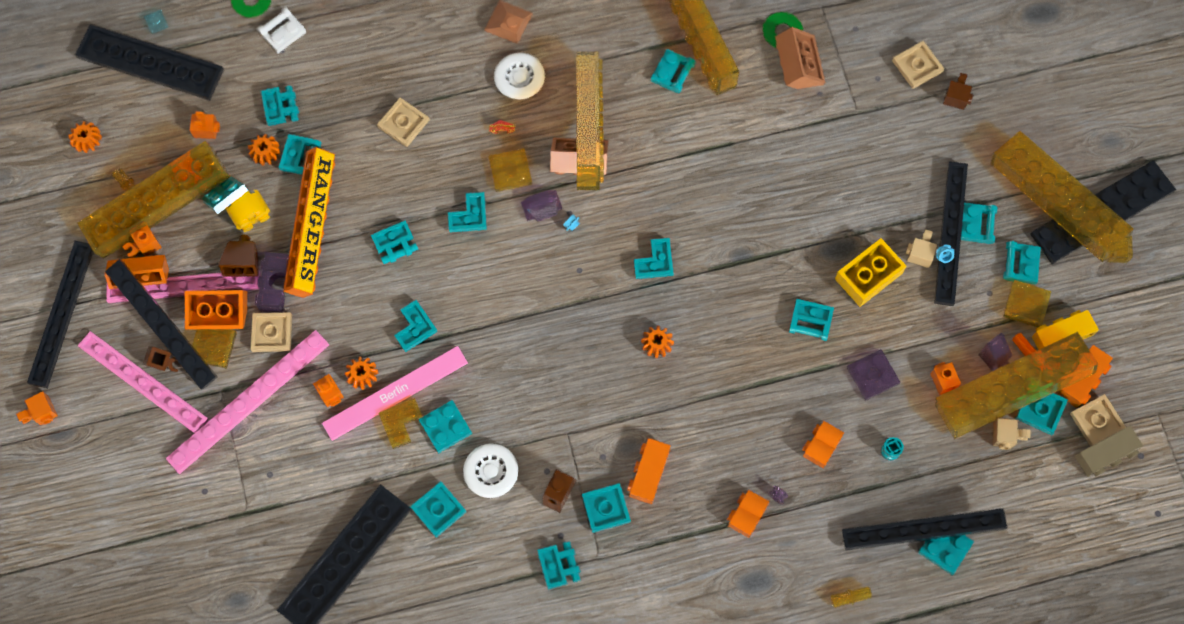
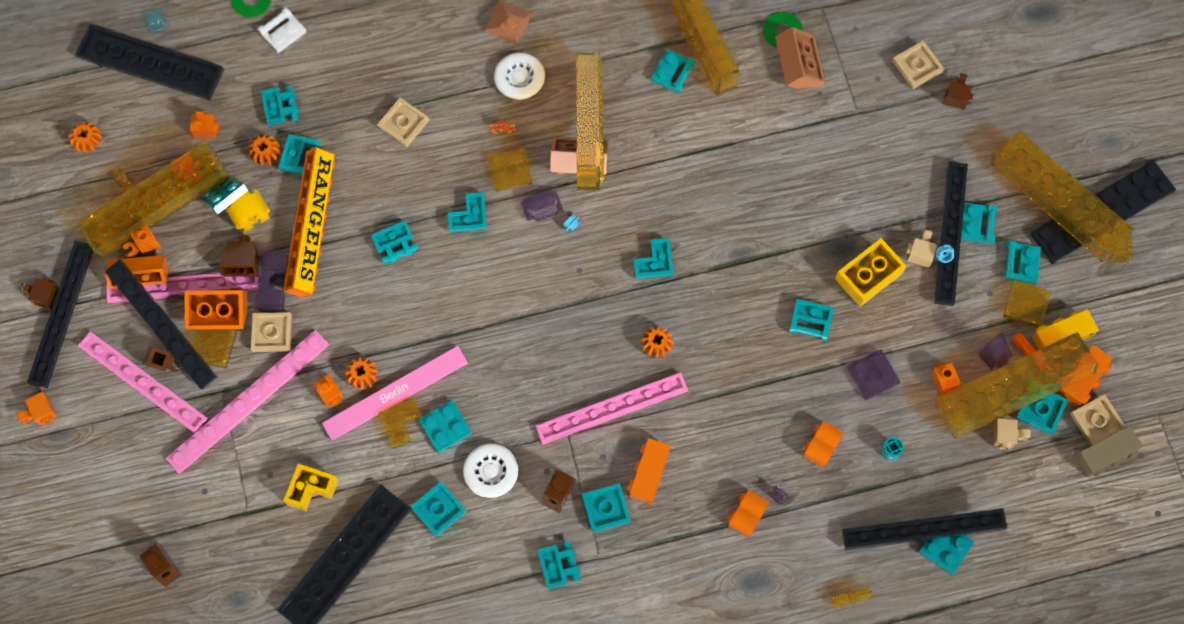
teal plate [394,300,438,352] -> none
none -> reddish brown brick [20,278,59,310]
none -> reddish brown torso [139,544,182,587]
none -> yellow brick [283,464,339,512]
none -> bright pink tile [535,372,688,445]

